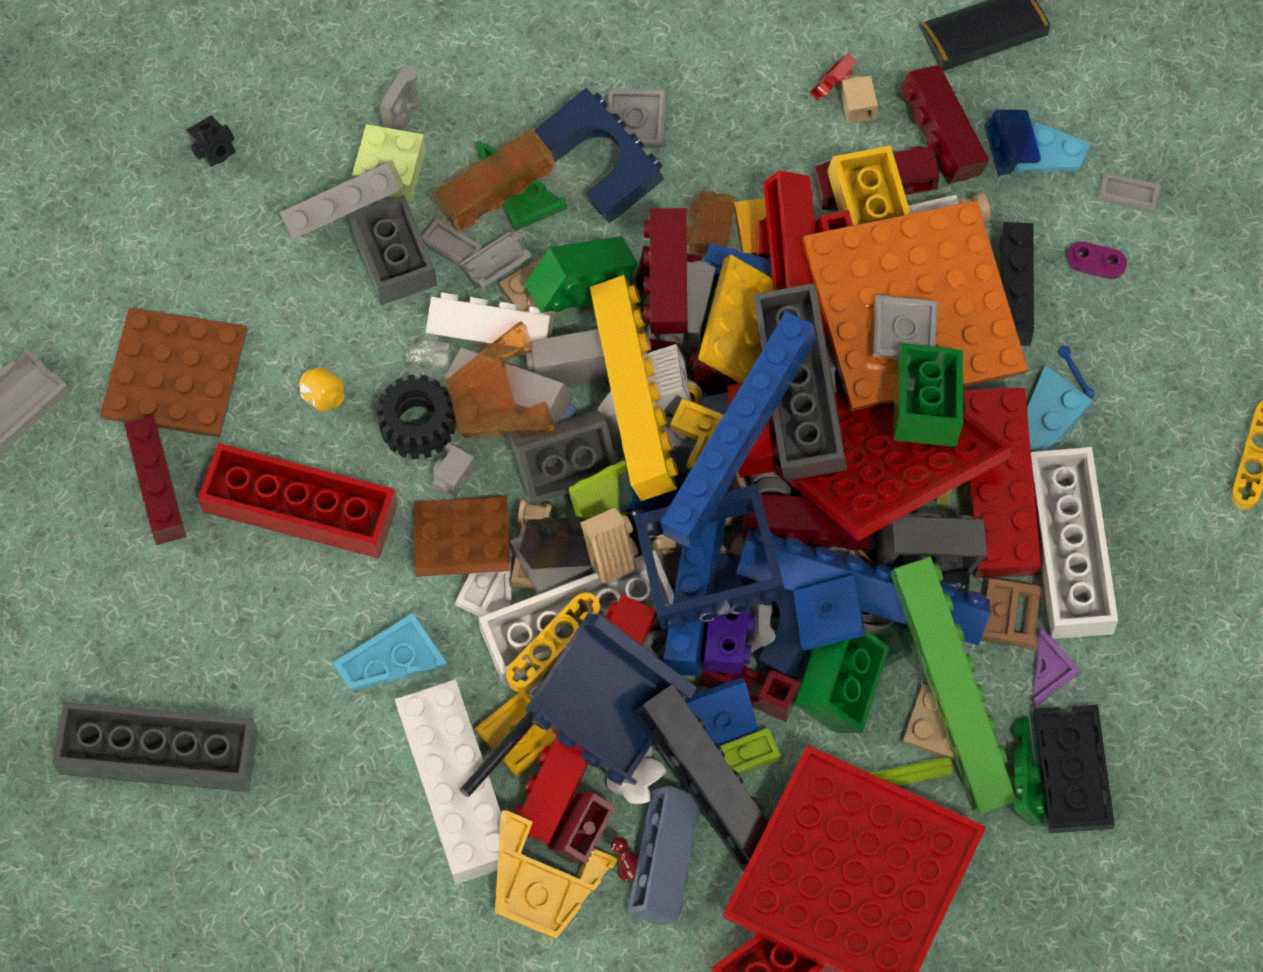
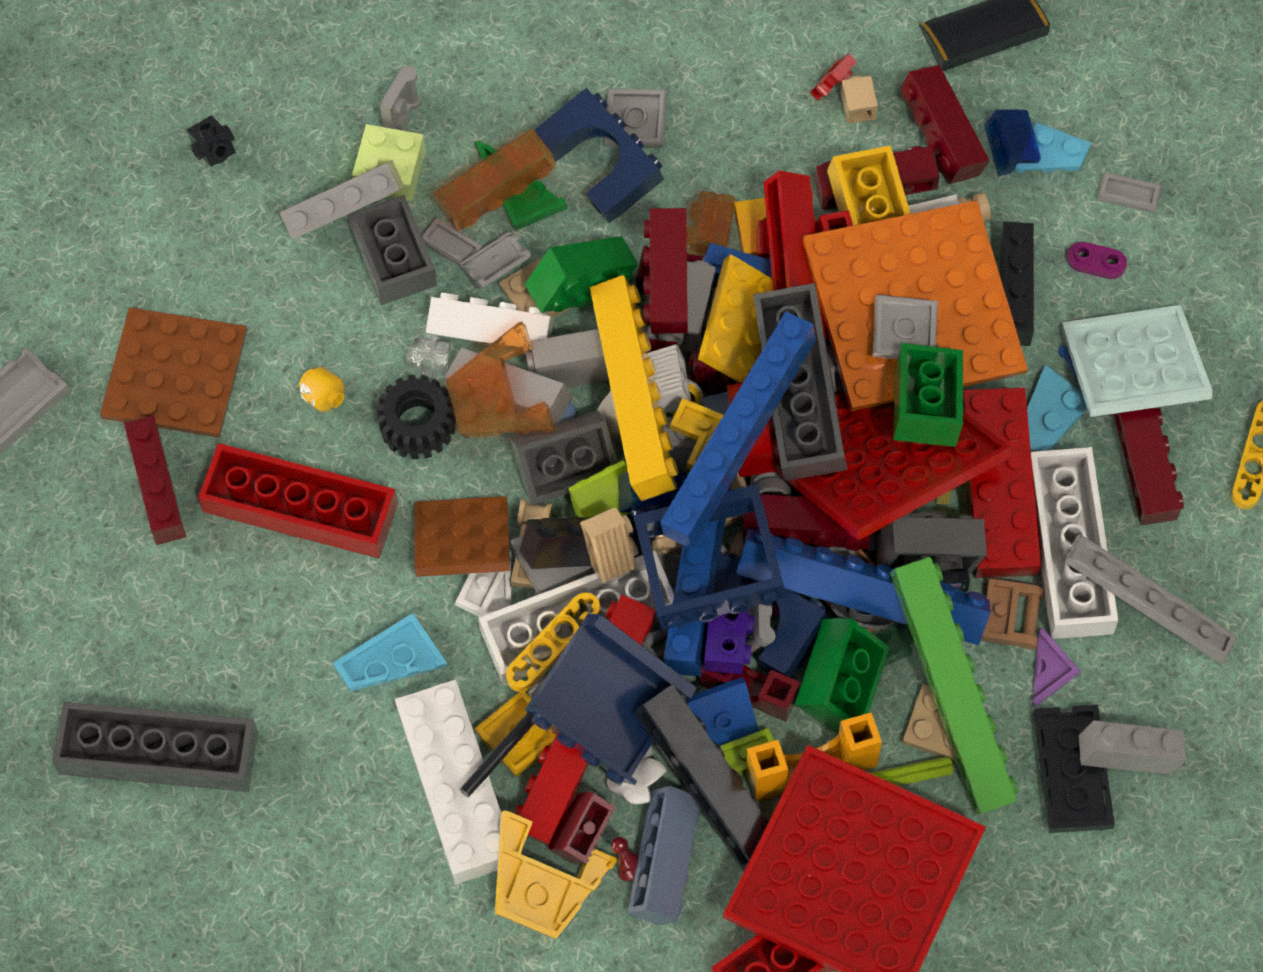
light grey brick [431,442,476,497] -> none
blue plate [793,575,866,651] -> none
green wing [1015,716,1046,826] -> none
none -> light orange arch [746,712,882,802]
none -> light aqua plate [1062,305,1213,417]
none -> light grey tile [1064,534,1237,664]
none -> light grey brick [1079,721,1186,774]
none -> dark red brick [1113,407,1184,526]

